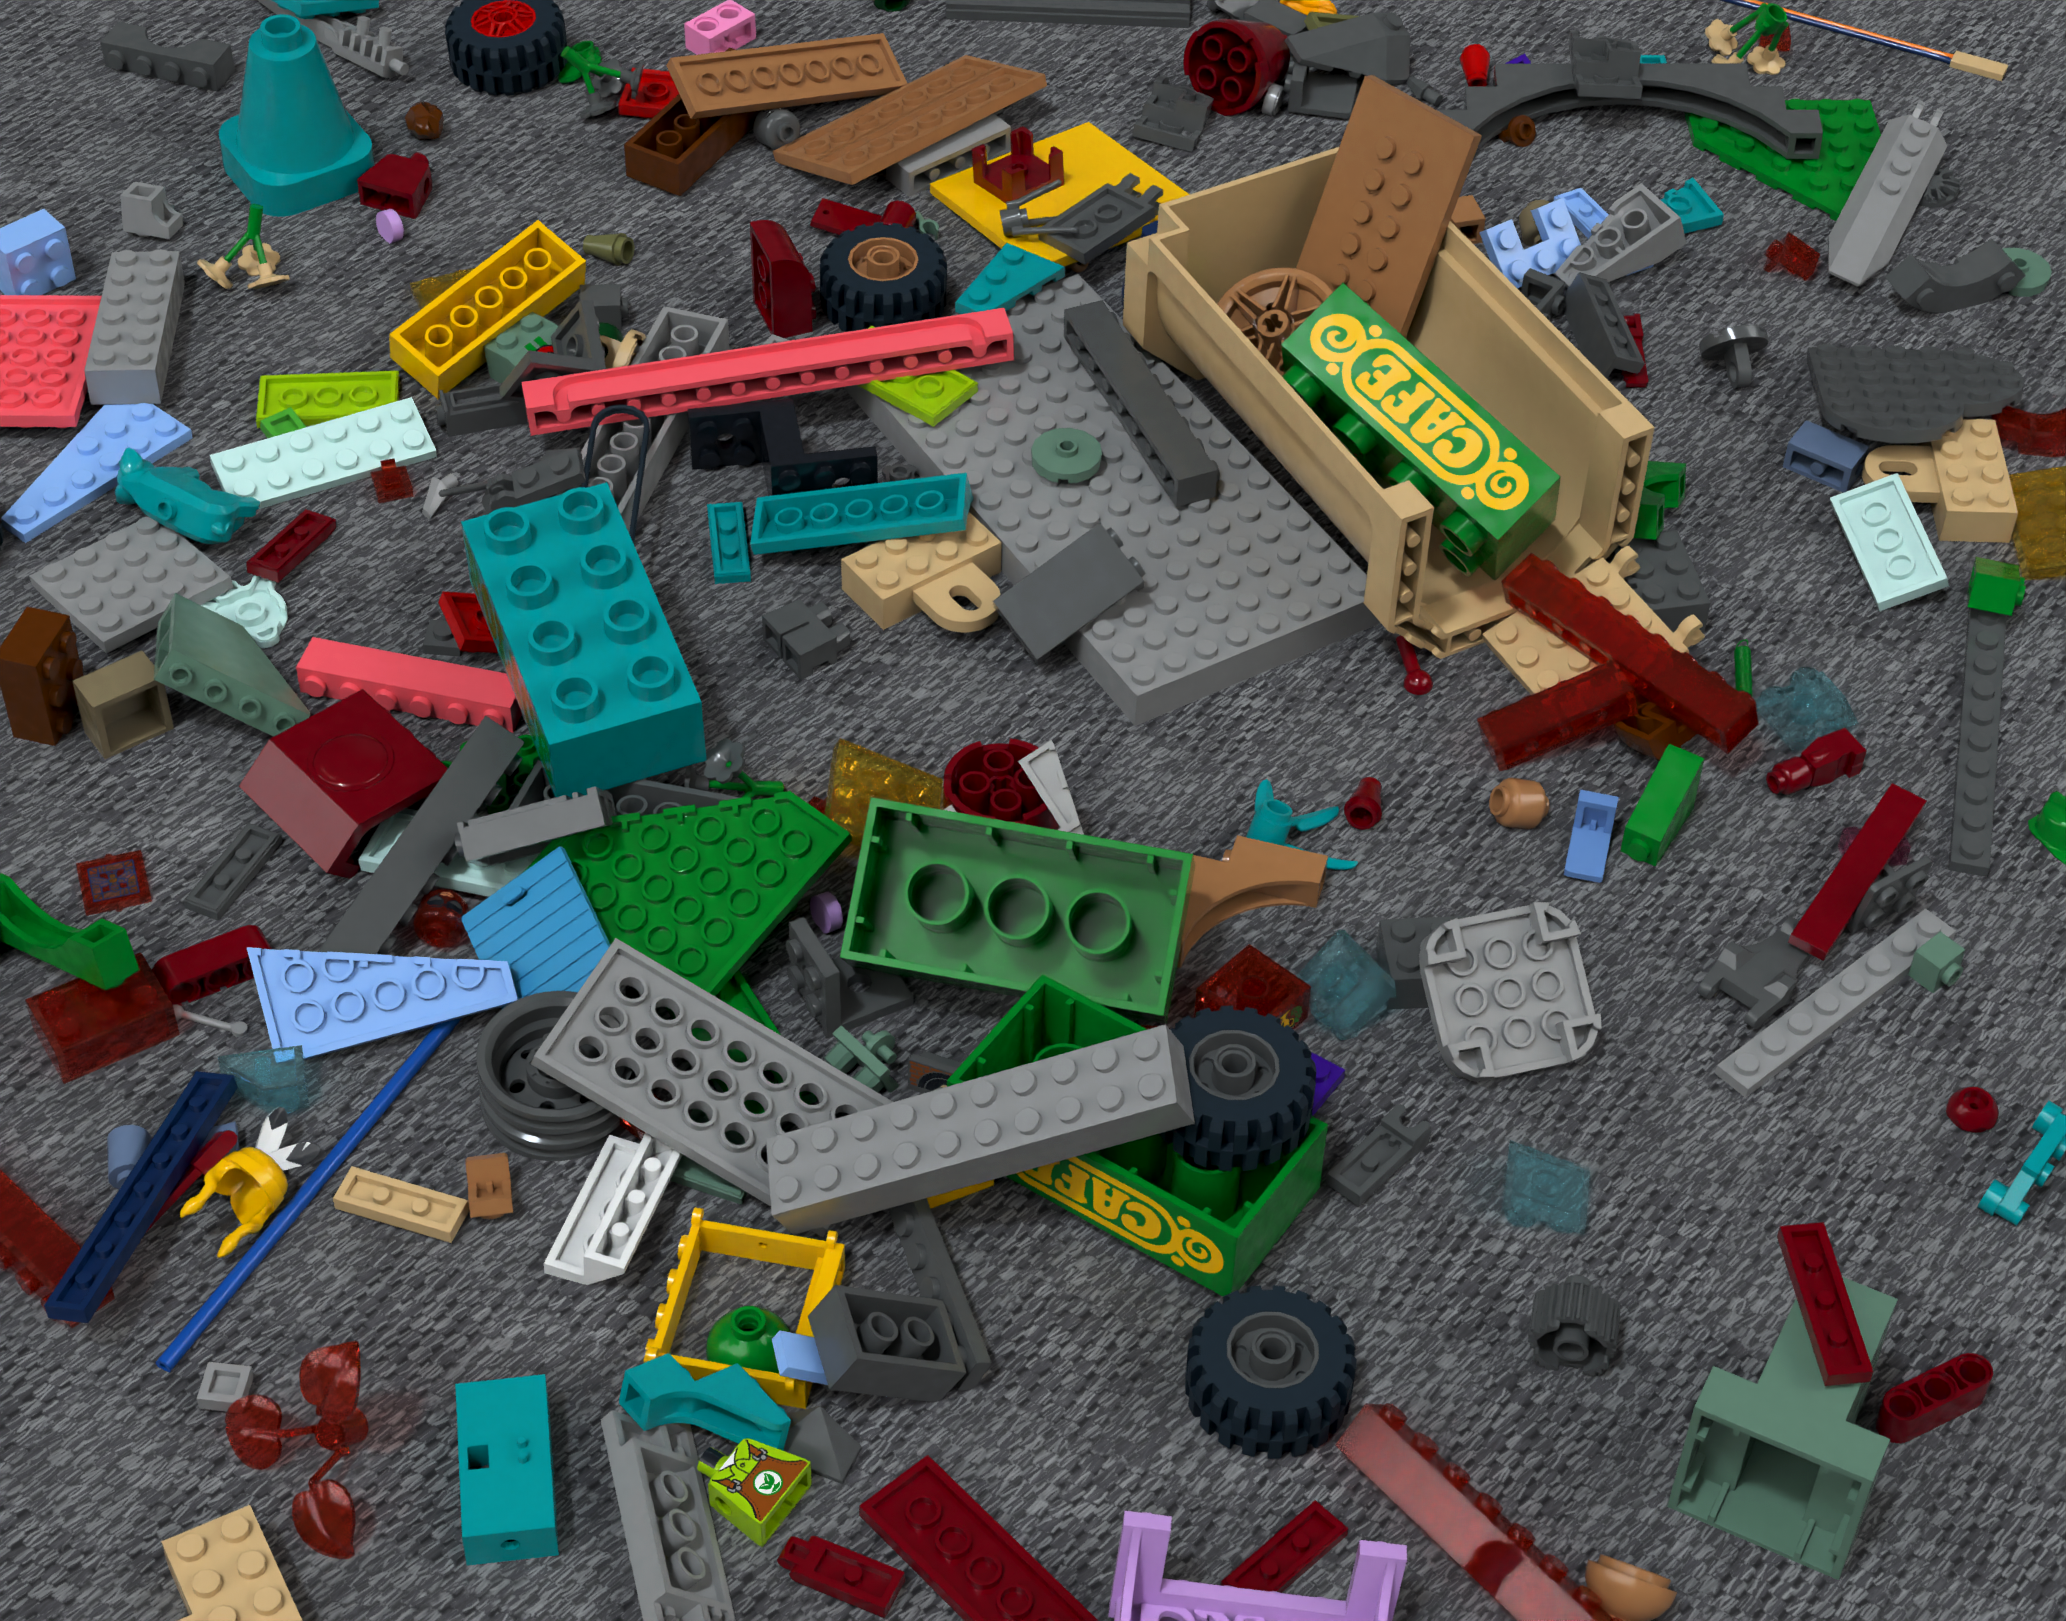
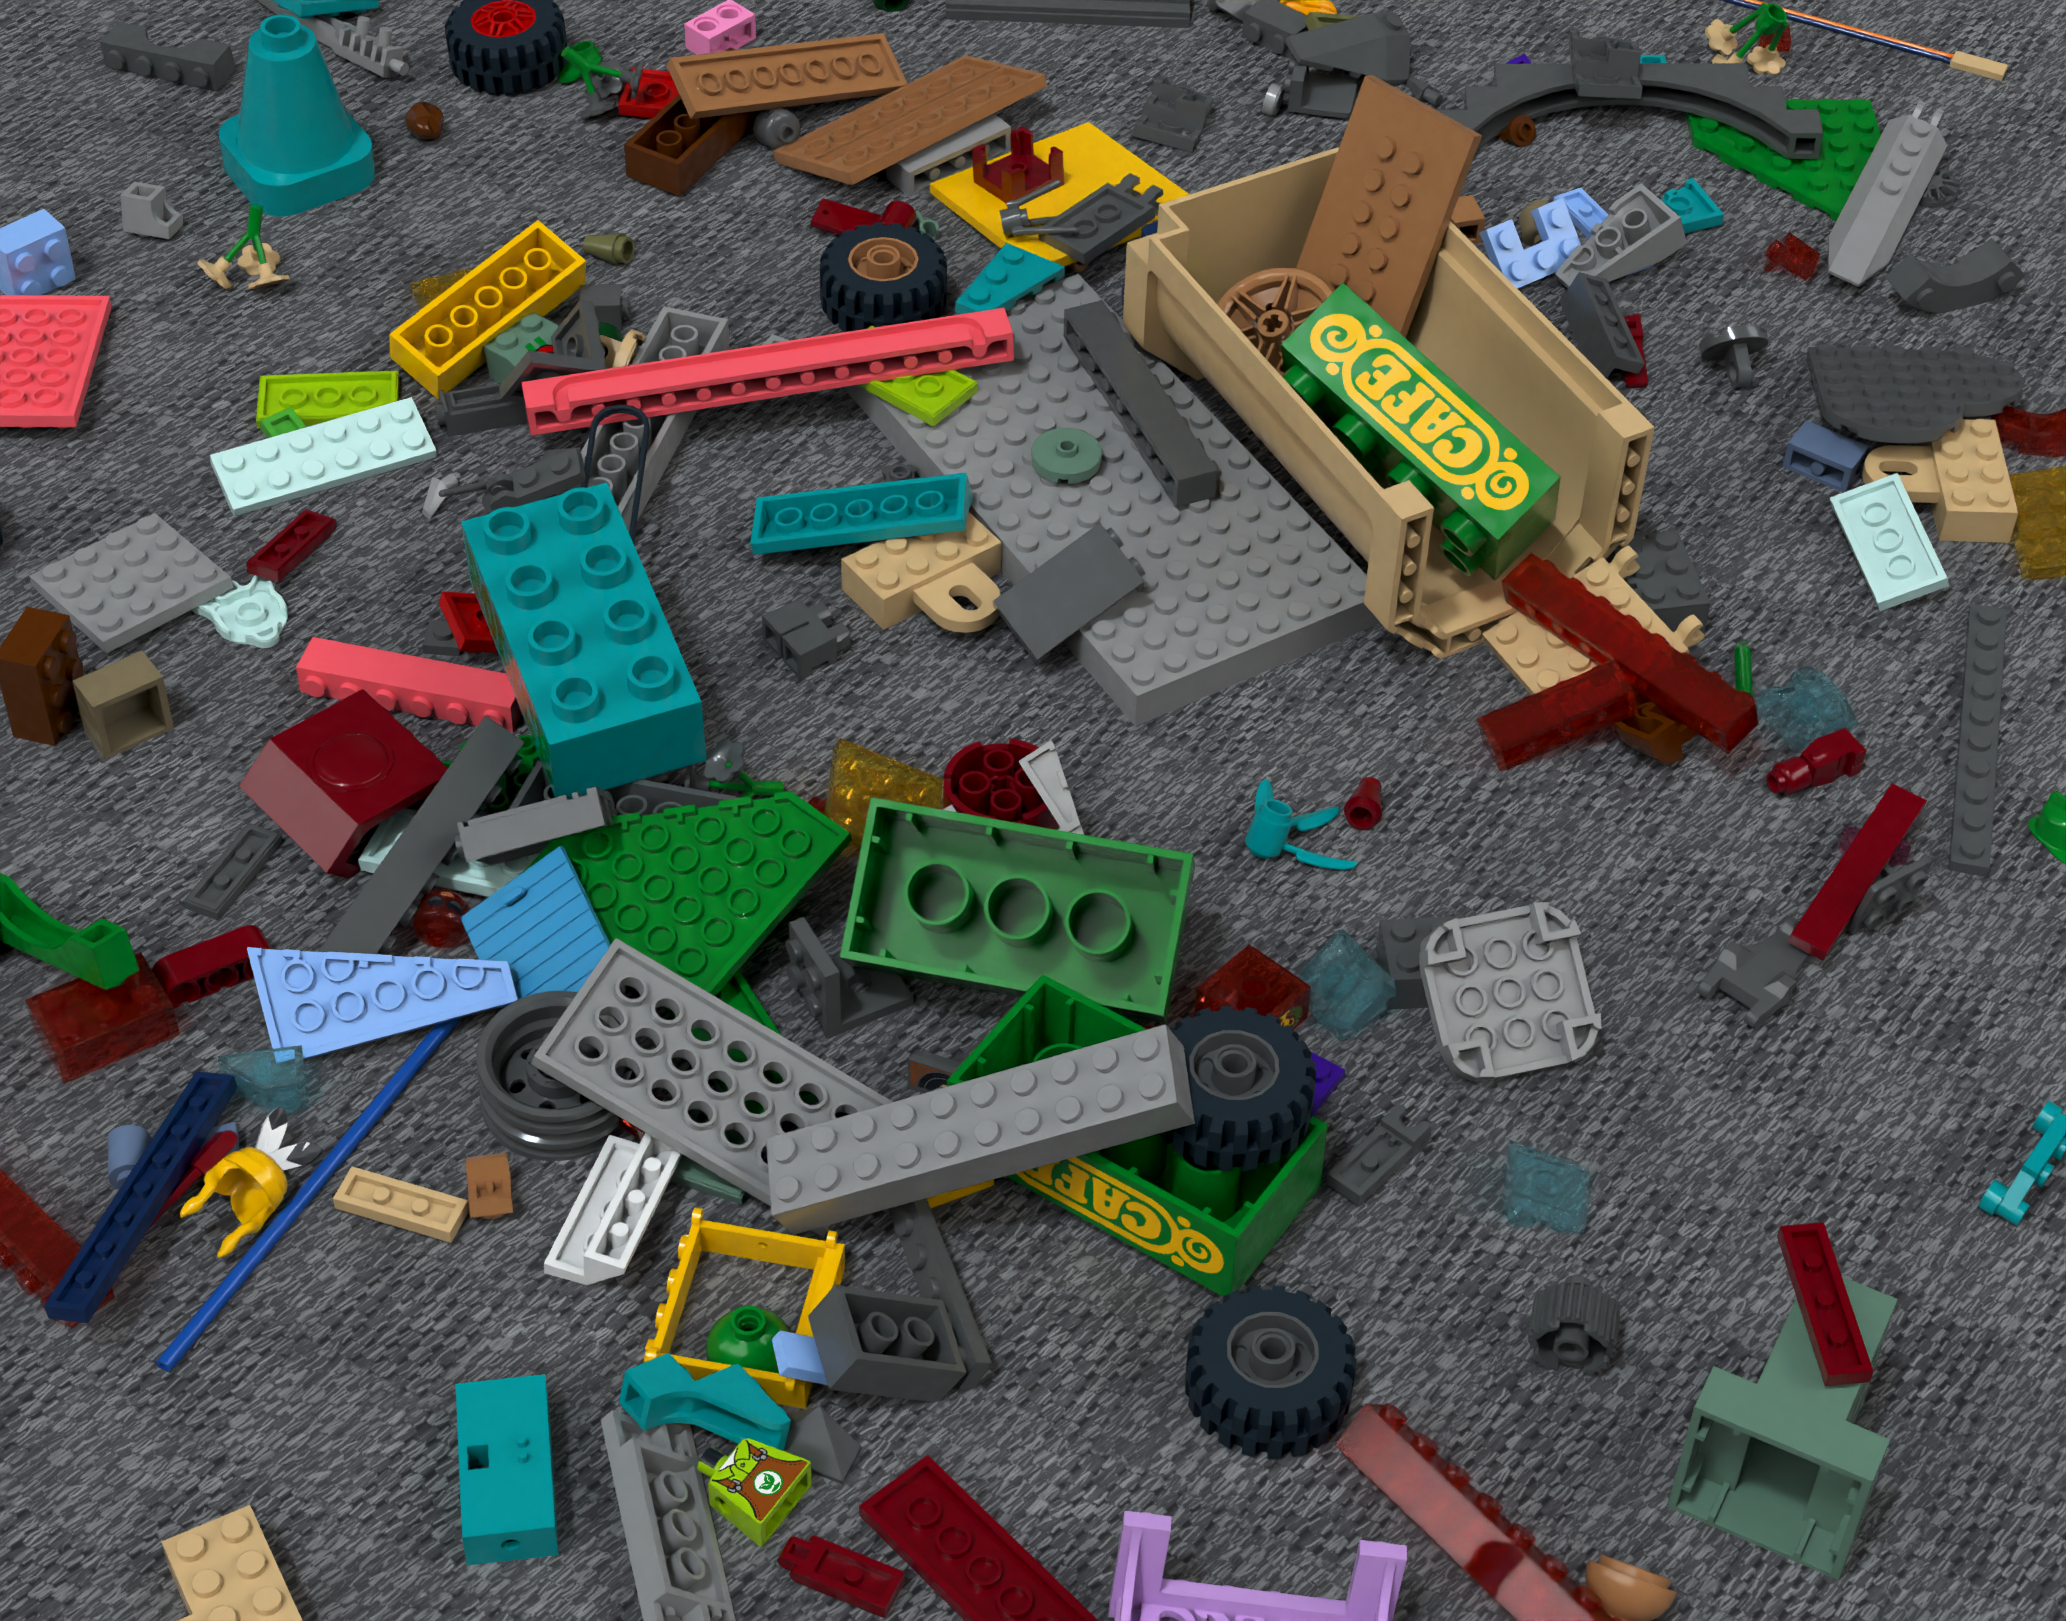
light blue wing [1,403,193,543] -> none
clear red piece [76,850,152,916] -> none
light grey brick [84,249,185,405] -> none
teal animal [115,448,260,544] -> none
sand green slope [154,593,310,737] -> none
light grey hinge [168,1004,248,1037] -> none
light grey plate [197,1362,254,1413] -> none
clear red plant [225,1341,368,1559] -> none
dark red torso [357,152,433,219] -> none
clear red tile [370,458,414,503] -> none
lavender tile [376,209,404,244] -> none
black bracket [688,398,878,496] -> none
teal tile [707,502,751,584] -> none
dark red brick [750,220,816,338] -> none
lavender tile [810,892,843,934] -> none
sand green hips [824,1026,899,1093] -> none
medium nougat arch [1177,835,1328,968] -> none
dark red cone [1183,19,1290,116] -> none
dark red tile [1221,1500,1348,1593] -> none
dark red bar [1396,635,1433,695] -> none
red cone [1459,44,1490,86] -> none
medium nougat head [1489,777,1549,829] -> none
dark grey bracket [1521,268,1566,321] -> none
medium blue bracket [1564,790,1619,883] -> none
green slope [1620,744,1705,866] -> none
green arch [1634,461,1686,540] -> none
light grey plate [1715,908,1956,1098] -> none
dark red beam [1875,1353,1993,1444] -> none
sand green plate [1908,931,1965,993] -> none
dark red plate [1946,1087,1999,1133] -> none
green brick [1967,557,2026,616] -> none
sand green plate [2003,248,2052,297] -> none

